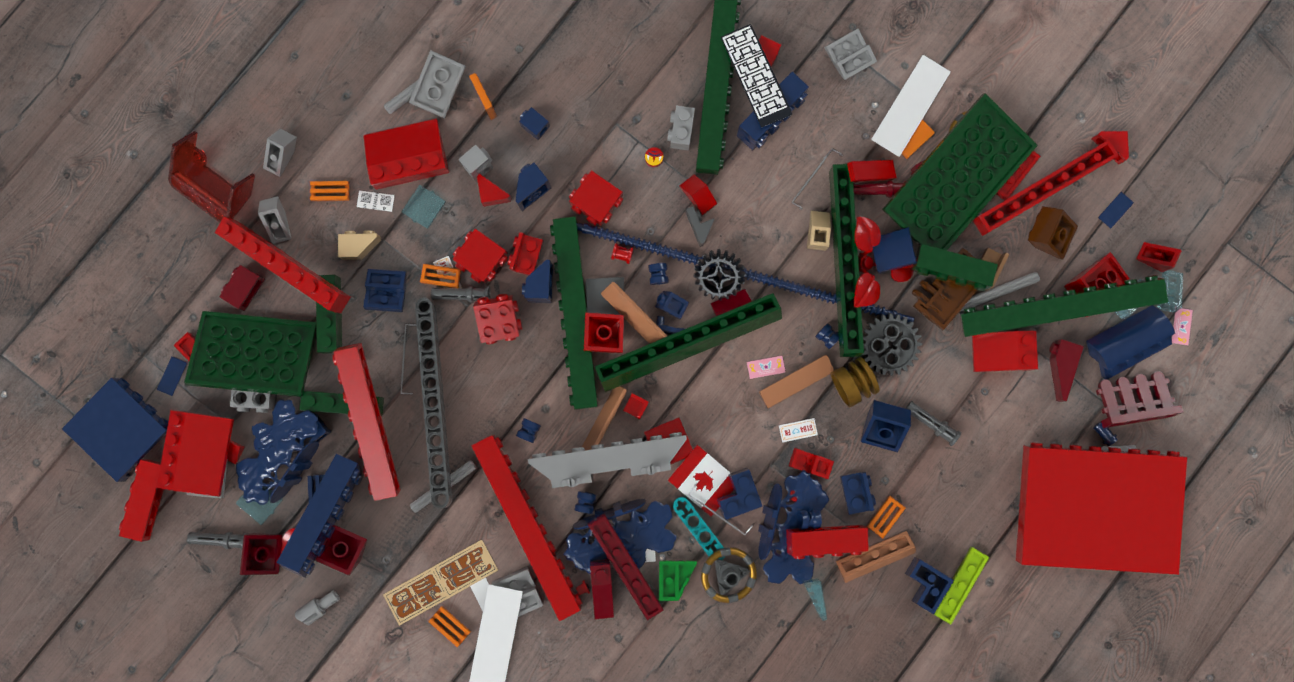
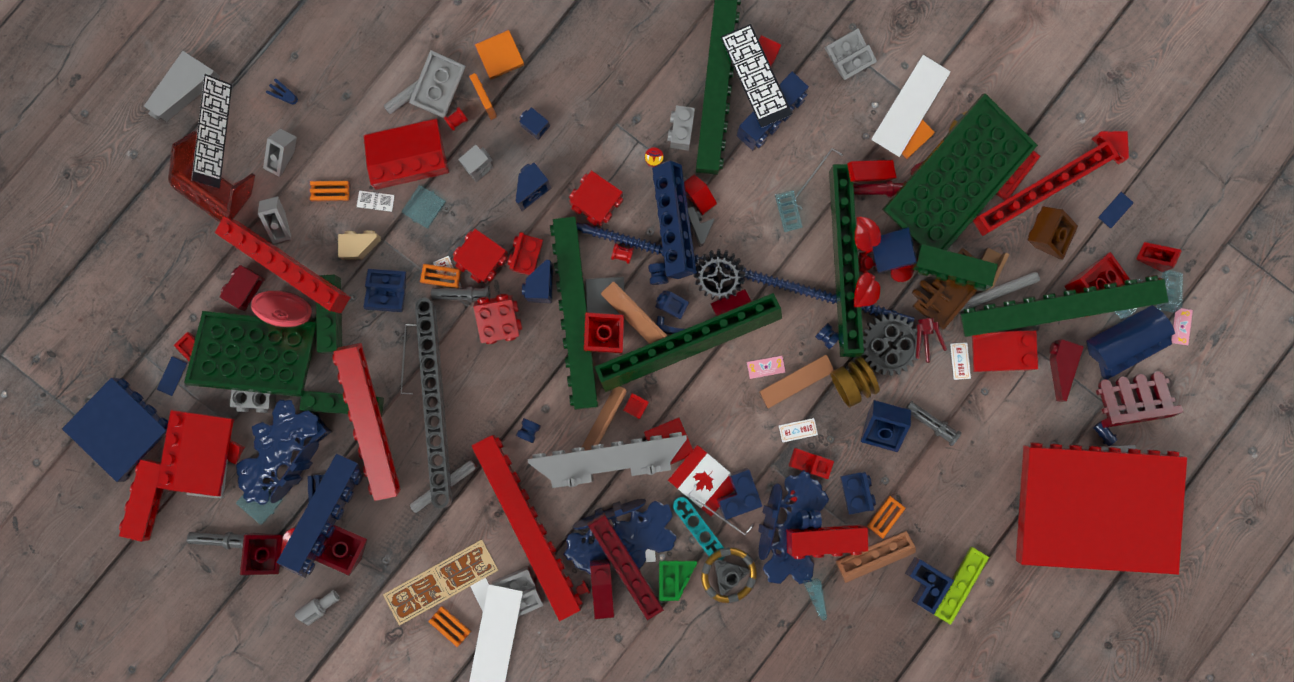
red slope [477,174,512,207] -> none
dark blue wheel [574,491,597,514] -> none
tan slope [807,211,831,251] -> none
none -> light grey slope [144,51,220,122]
none -> sticker [192,74,232,189]
none -> coral dish [251,291,312,327]
none -> dark blue piece [266,79,298,104]
none -> red bush [443,107,468,132]
none -> orange tile [475,30,524,80]
none -> dark blue brick [652,161,697,279]
none -> clear light blue slope [775,190,803,232]
none -> dark red plant [916,318,947,363]
none -> white sticker [950,343,971,380]

